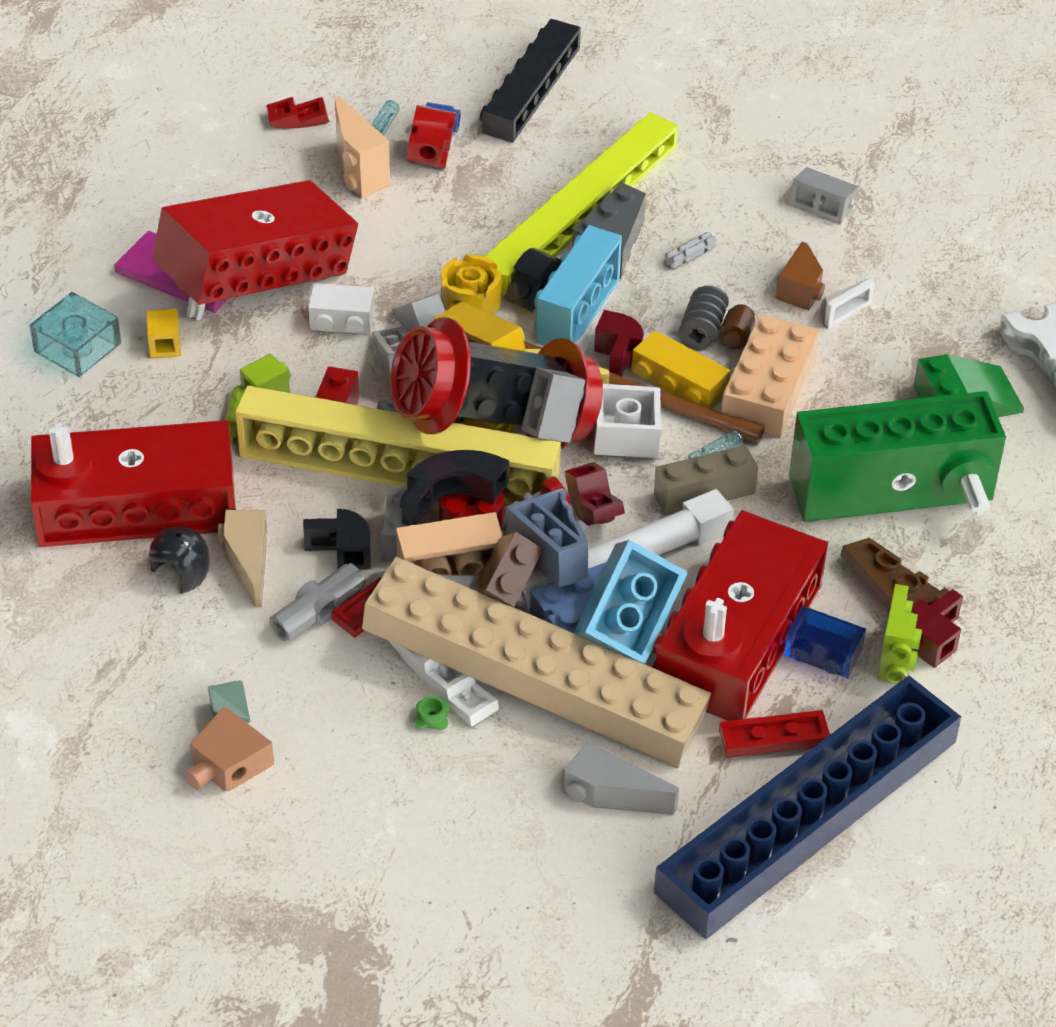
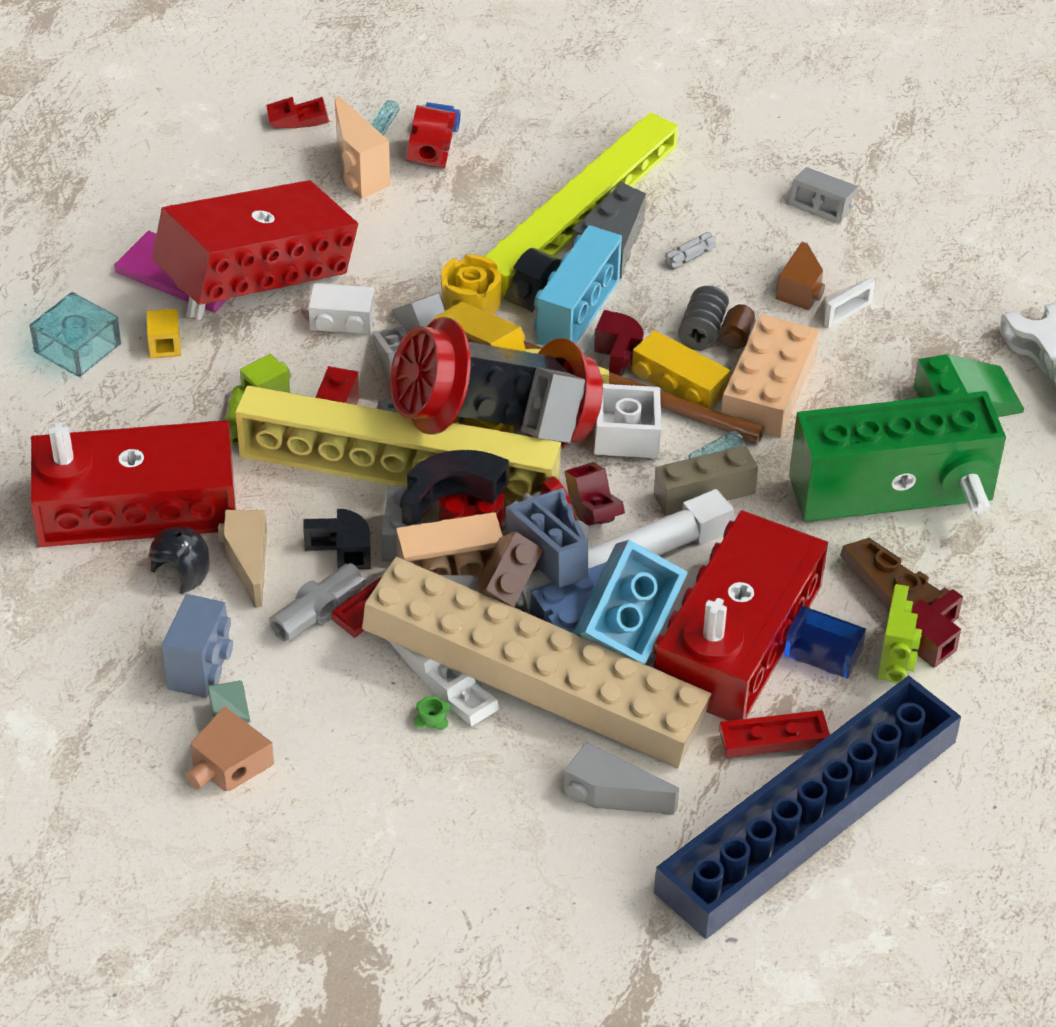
black brick [480,19,581,143] -> none
none -> sand blue brick [162,594,233,698]

